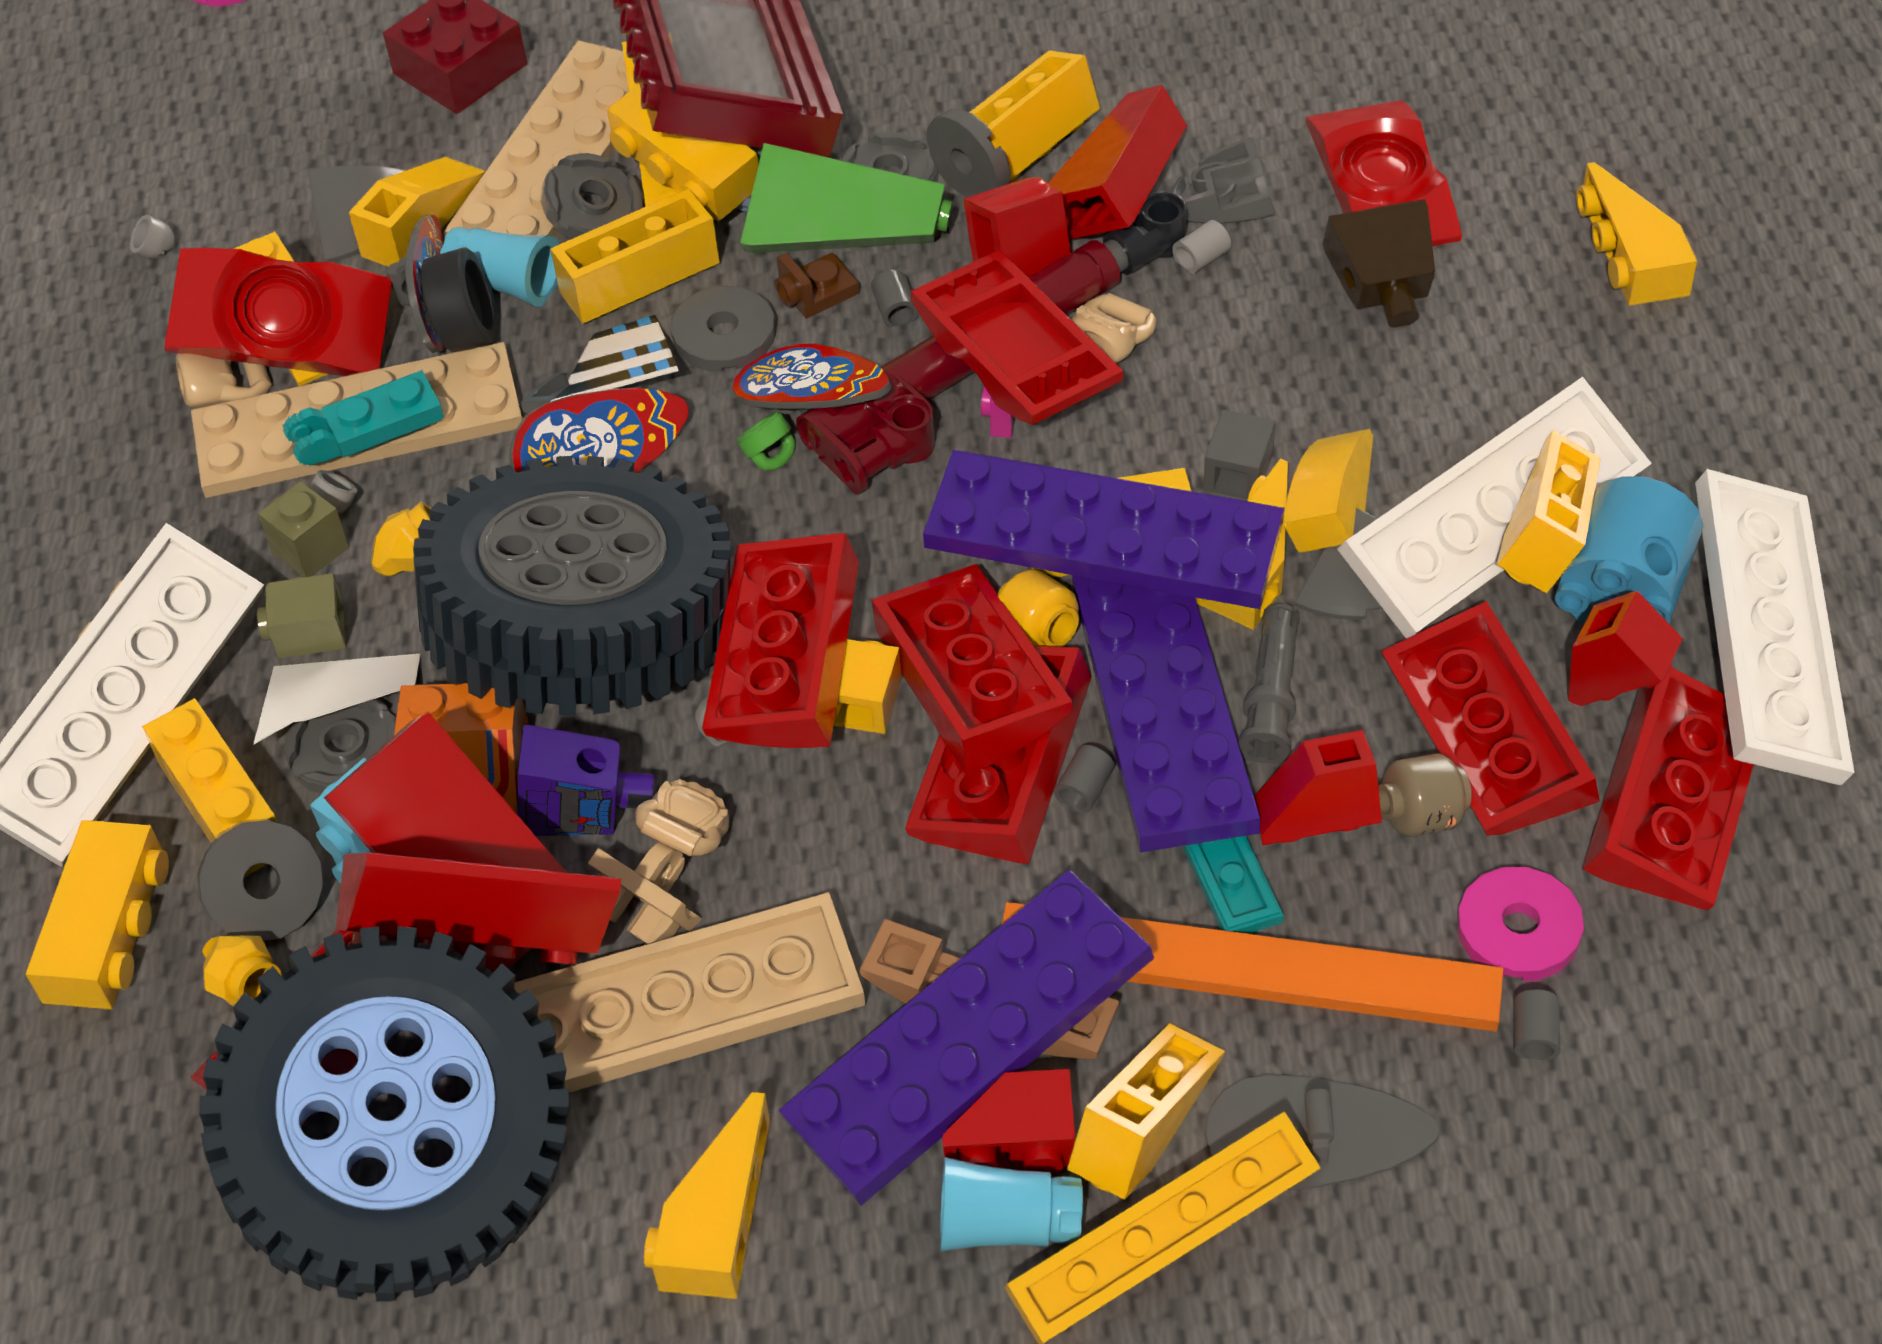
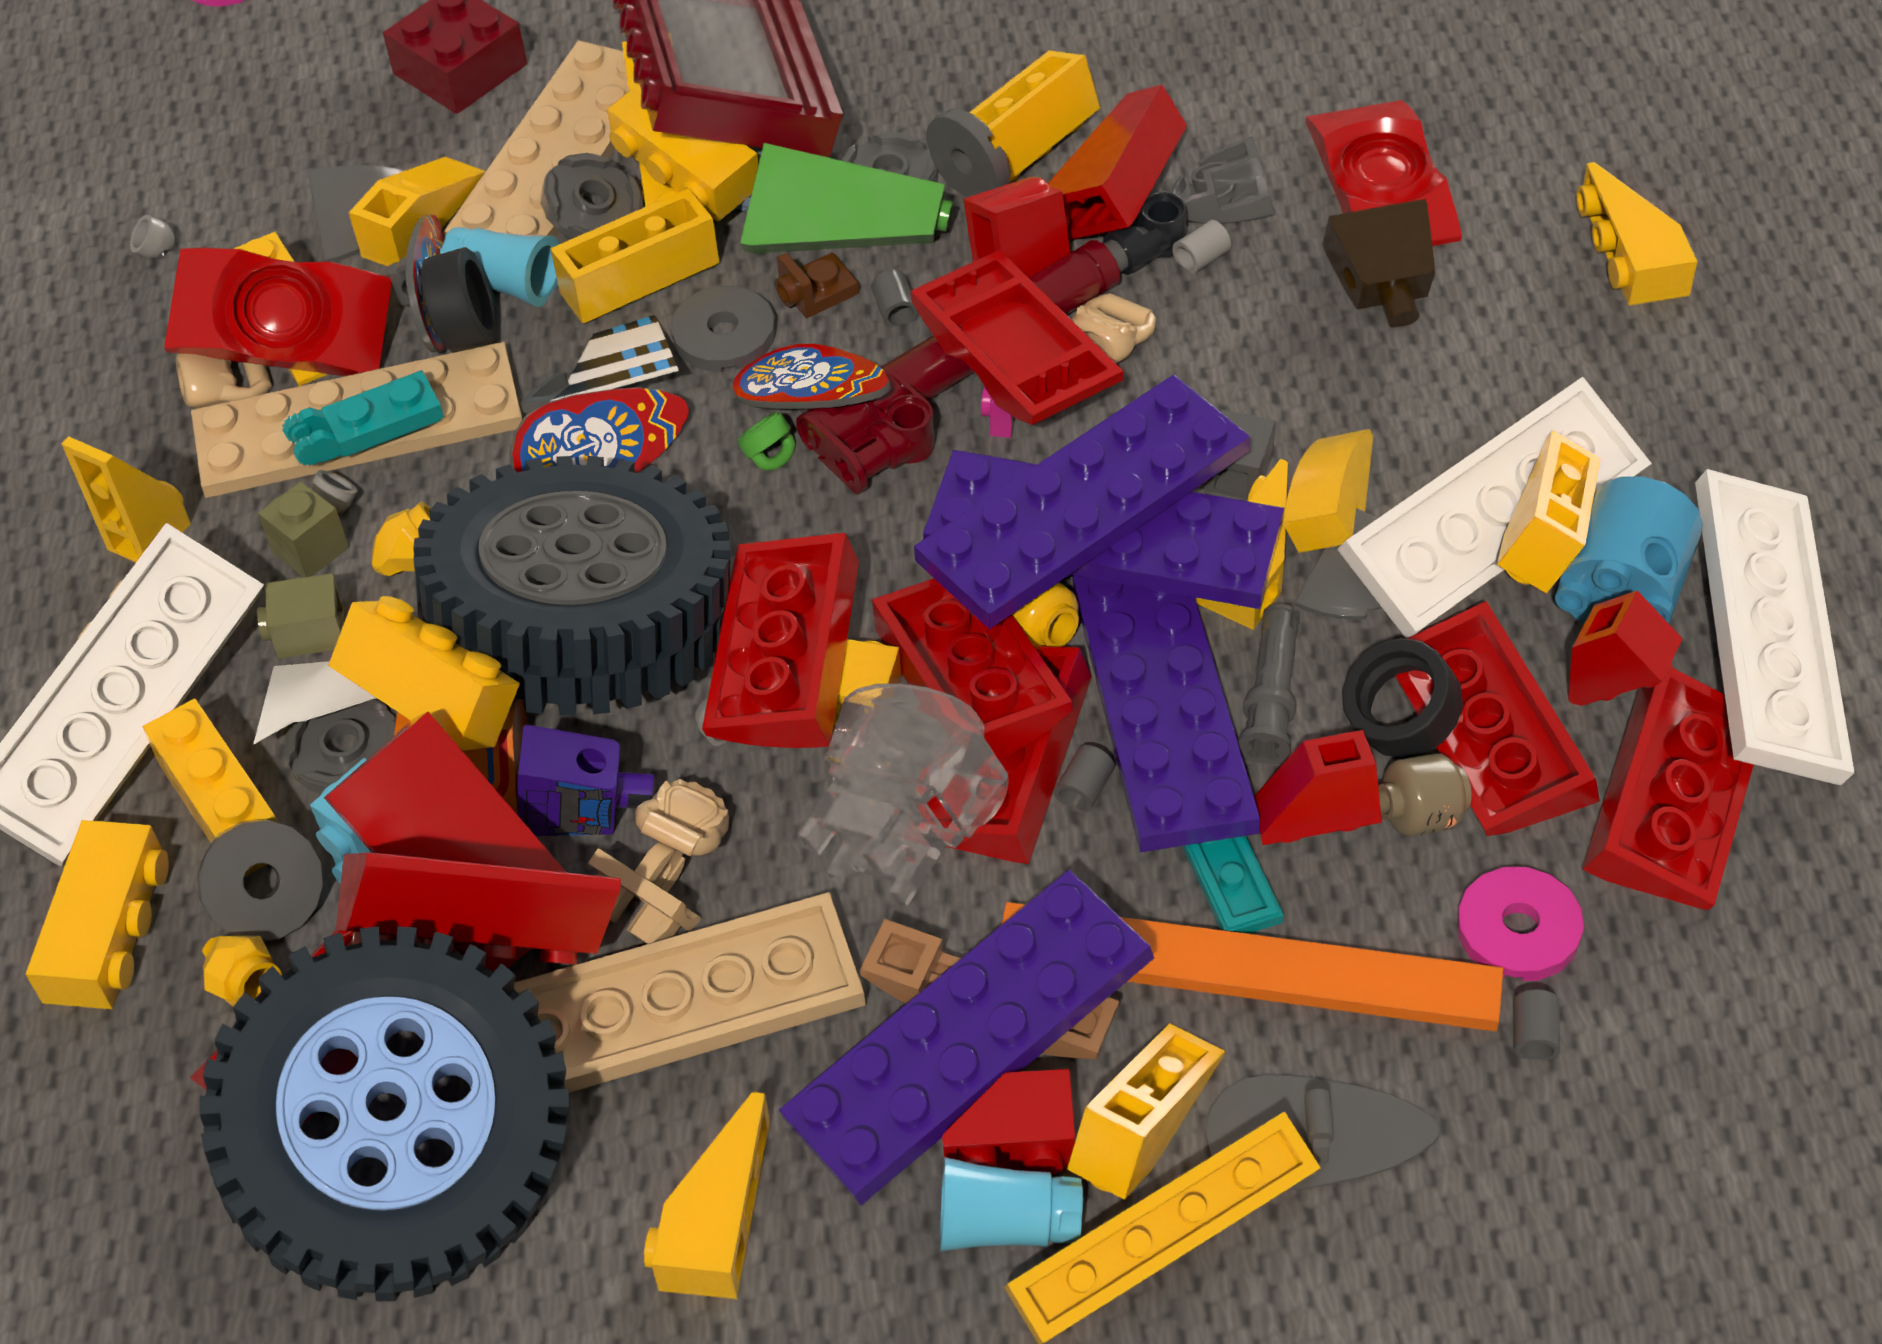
none -> yellow slope [61,436,191,563]
none -> yellow brick [328,596,520,751]
none -> clear piece [797,683,1009,906]
none -> dark purple plate [914,374,1251,629]
none -> black tyre [1342,638,1463,759]

